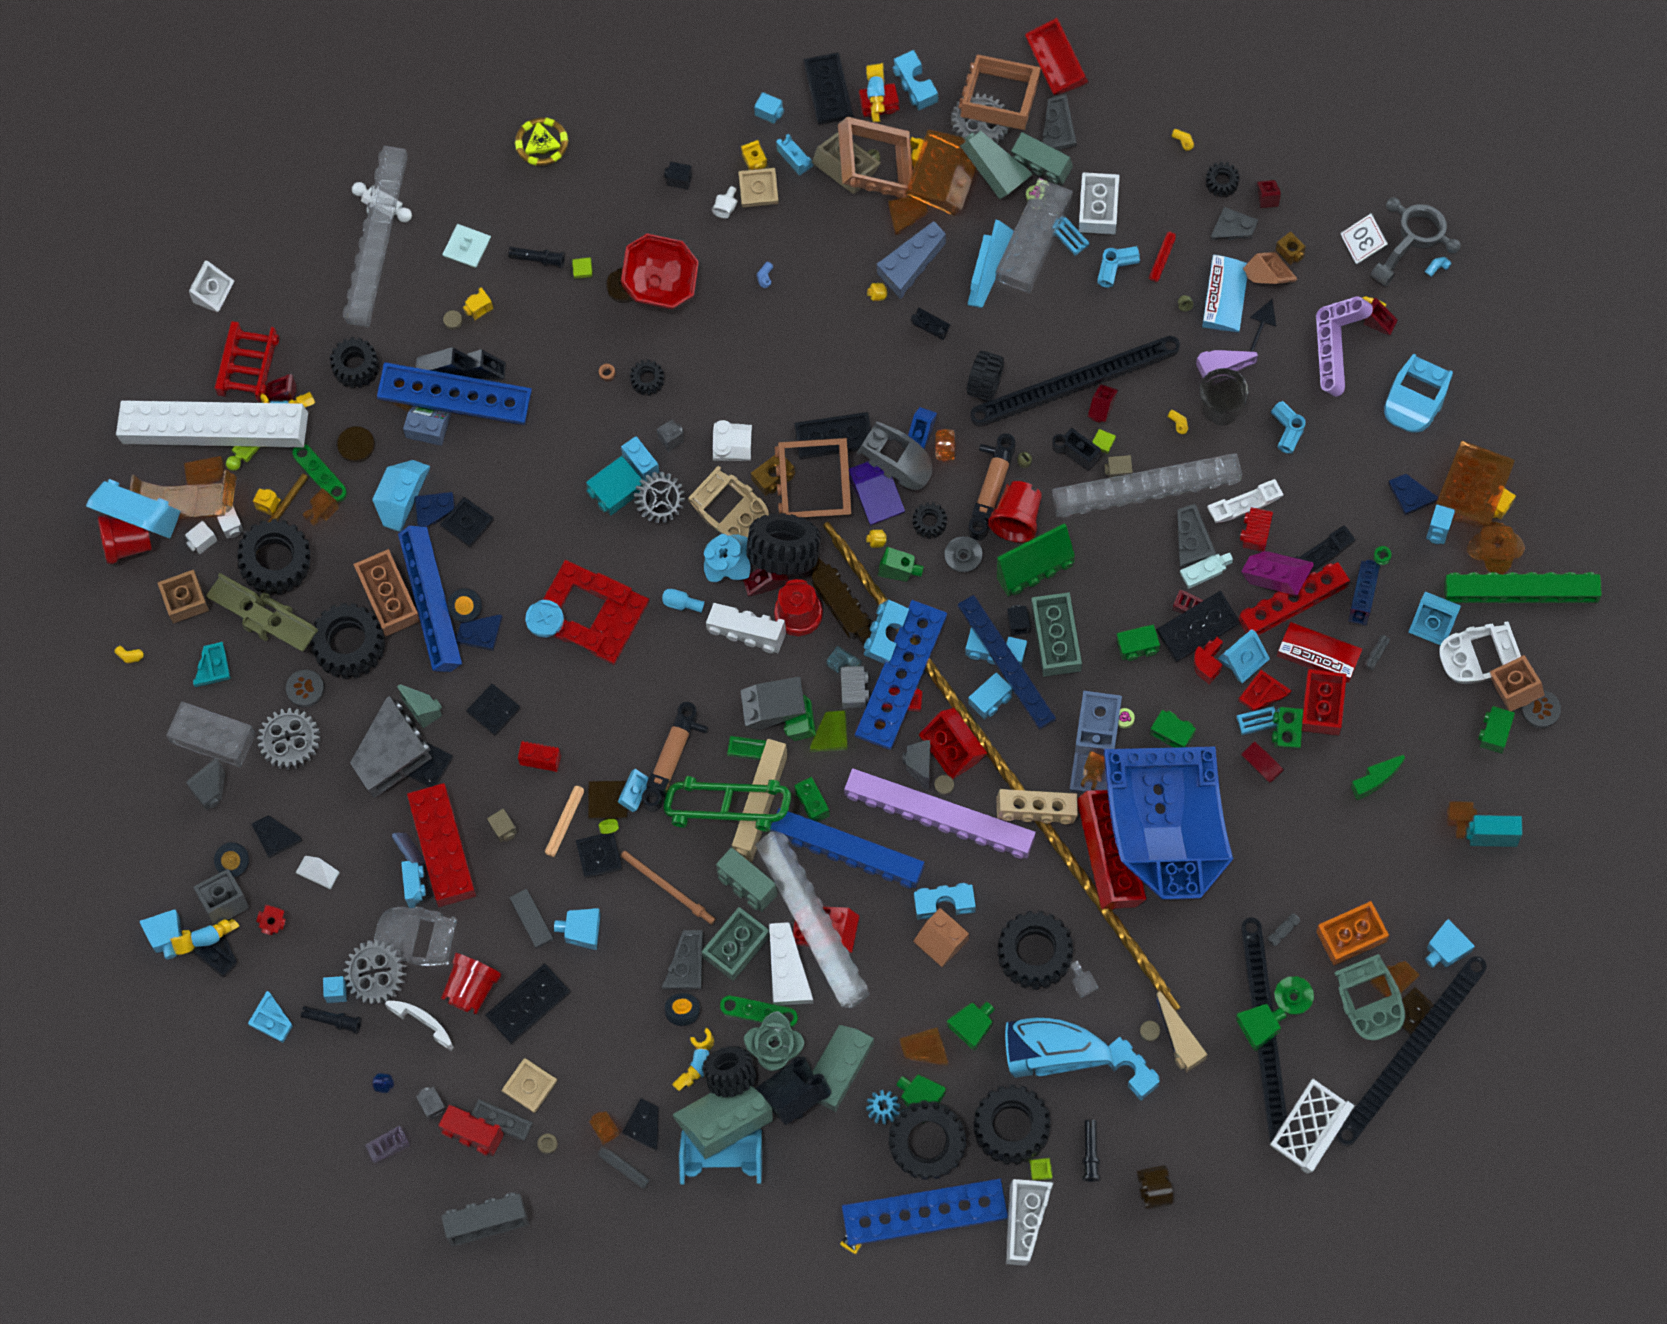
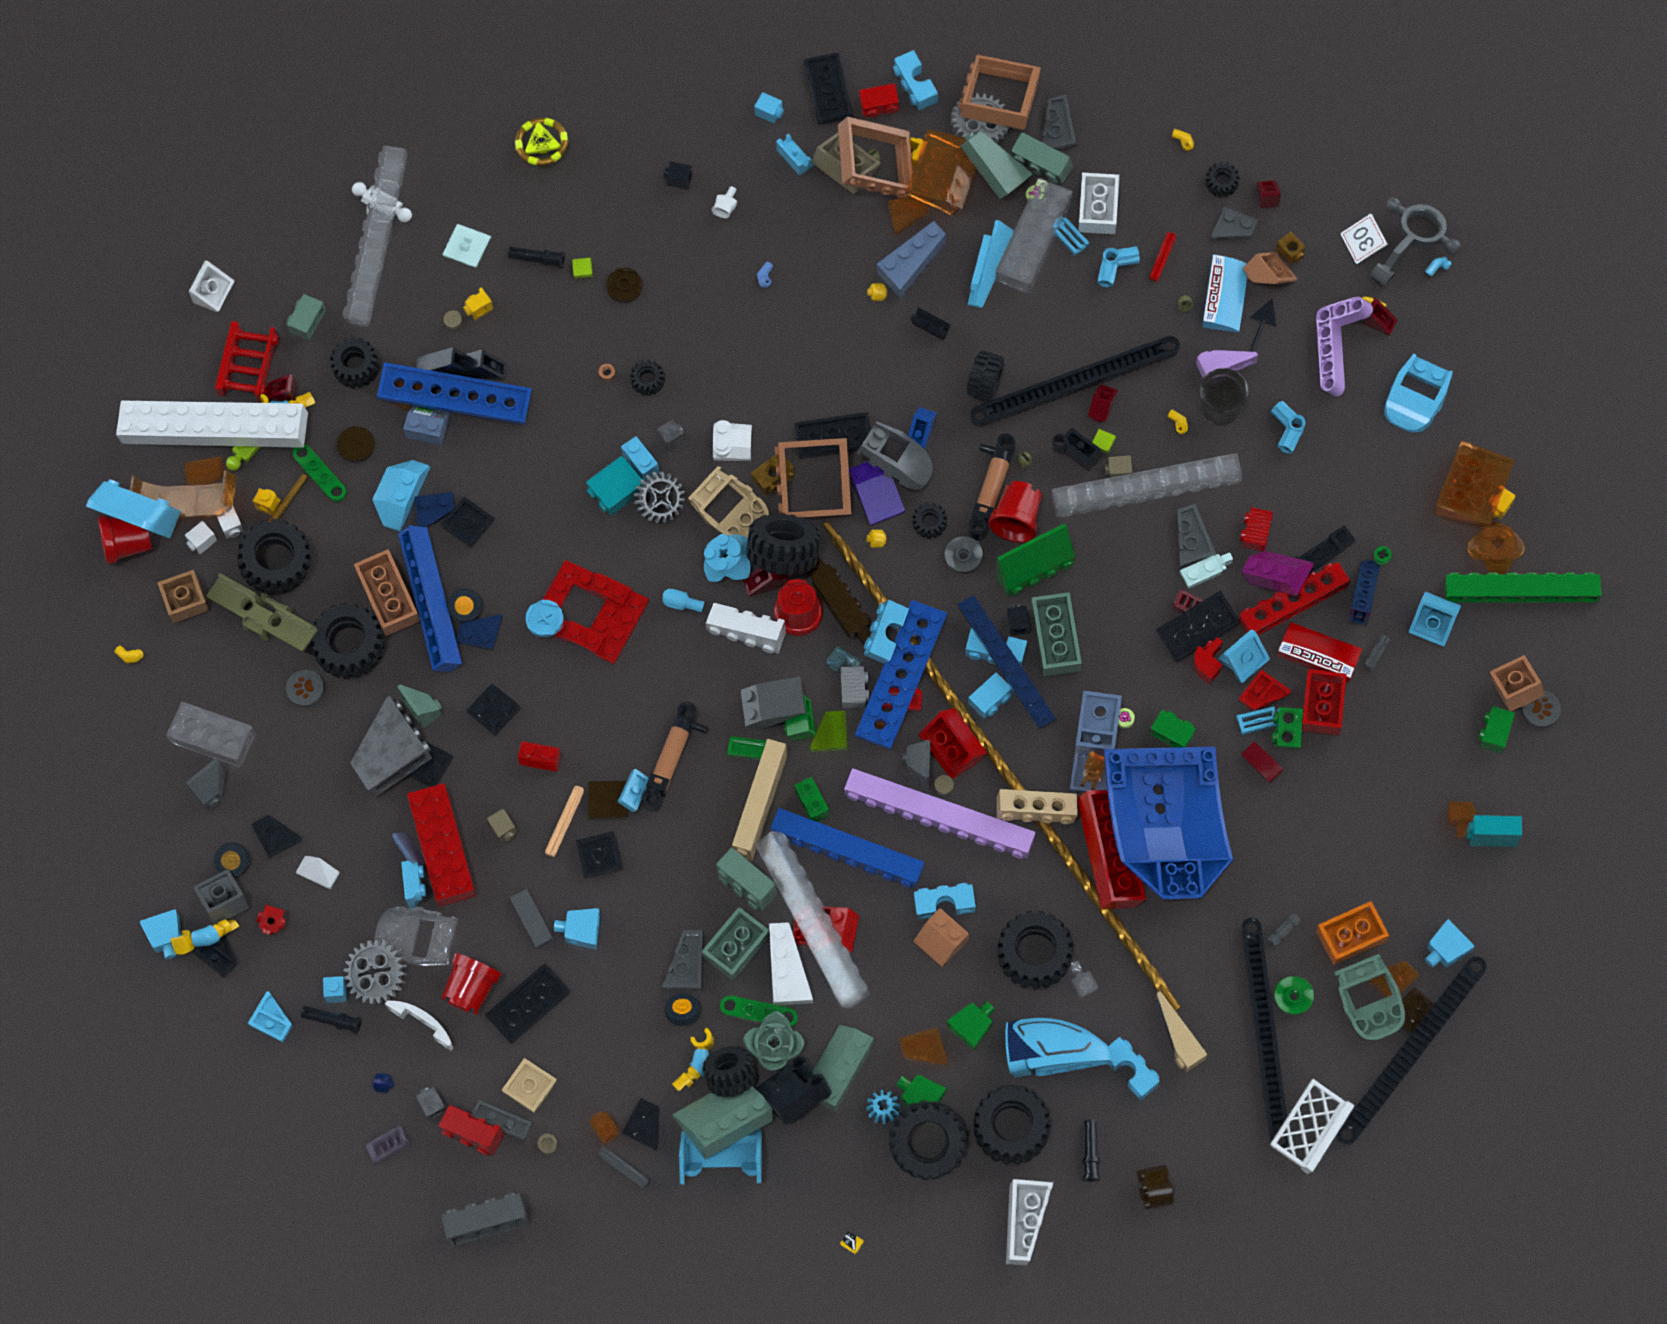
teal wing [193,642,231,687] -> none
light grey gear [257,708,321,770] -> none
clear orange brick [303,488,339,526] -> none
lime tile [598,819,619,834] -> none
red rock [621,233,699,310] -> none
nougat bar [621,851,716,925] -> none
green bar [663,776,791,832] -> none
tan plate [739,168,779,207] -> none
yellow brick [741,140,767,170] -> none
blue plate [842,1179,1008,1246] -> none
yellow piece [866,63,885,122] -> none
green torso [877,547,924,582] -> none
clear orange gear [935,429,956,461] -> none
red slope [1025,18,1089,95] -> none
lime tile [1030,1158,1052,1181] -> none
green brick [1116,624,1160,661] -> none
dark tan tile [1140,1021,1160,1042] -> none
white slope [1207,479,1283,523] -> none
green torso [1235,1004,1287,1052] -> none
green slope [1351,754,1405,801] -> none
dark blue wing [1388,474,1439,515] -> none
medium azure brick [1426,504,1455,544] -> none
white slope [1440,622,1521,684] -> none
none -> sand green brick [286,294,326,340]

